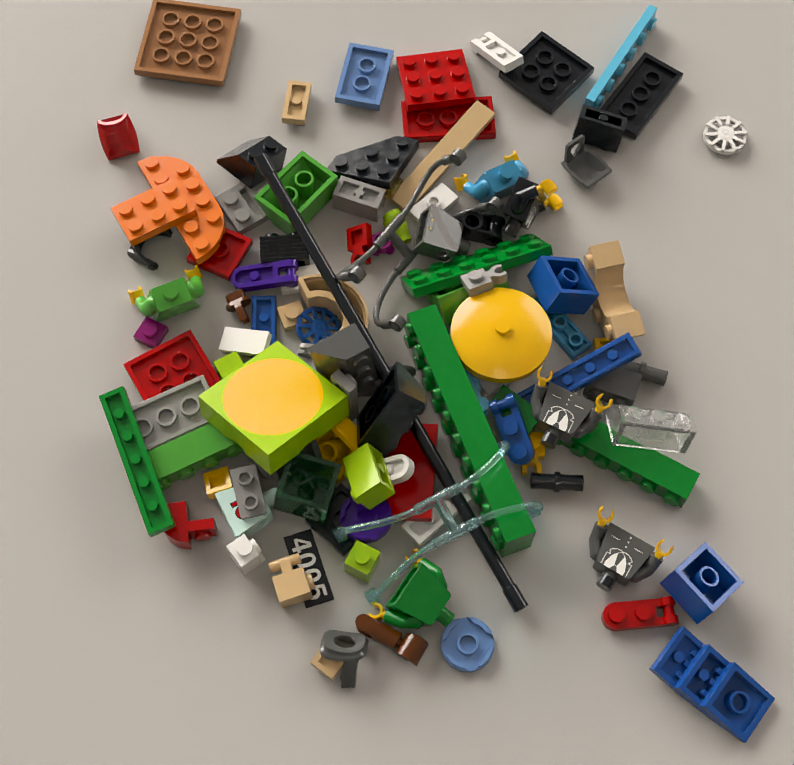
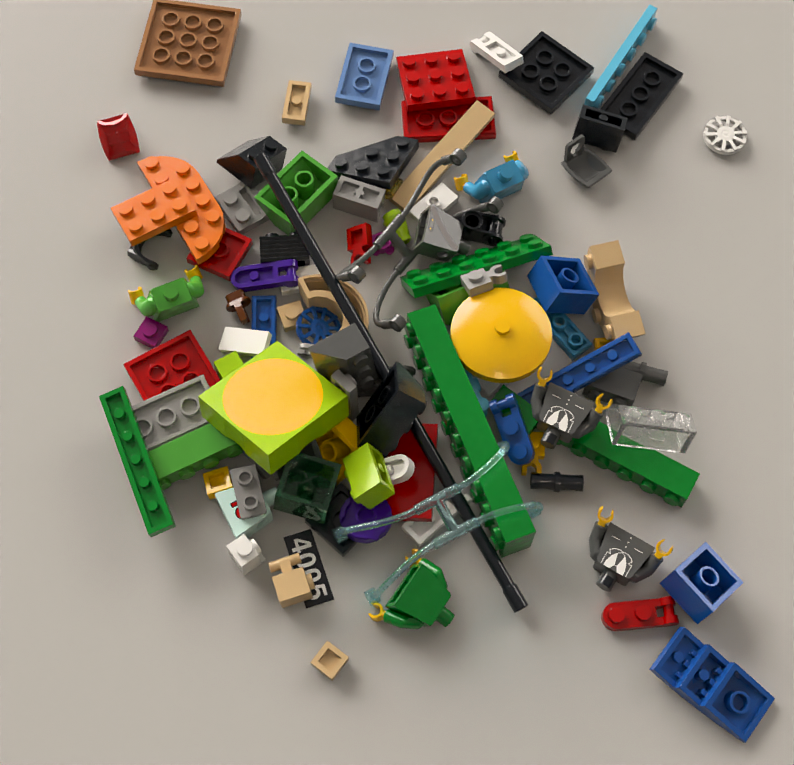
red brick [164,501,217,549] -> none
dark grey piece [320,630,369,688] -> none
lime brick [344,540,381,583] -> none
reddish brown piece [355,614,429,666] -> none
medium blue tile [440,617,494,673] -> none
black torso [503,176,563,238] -> none

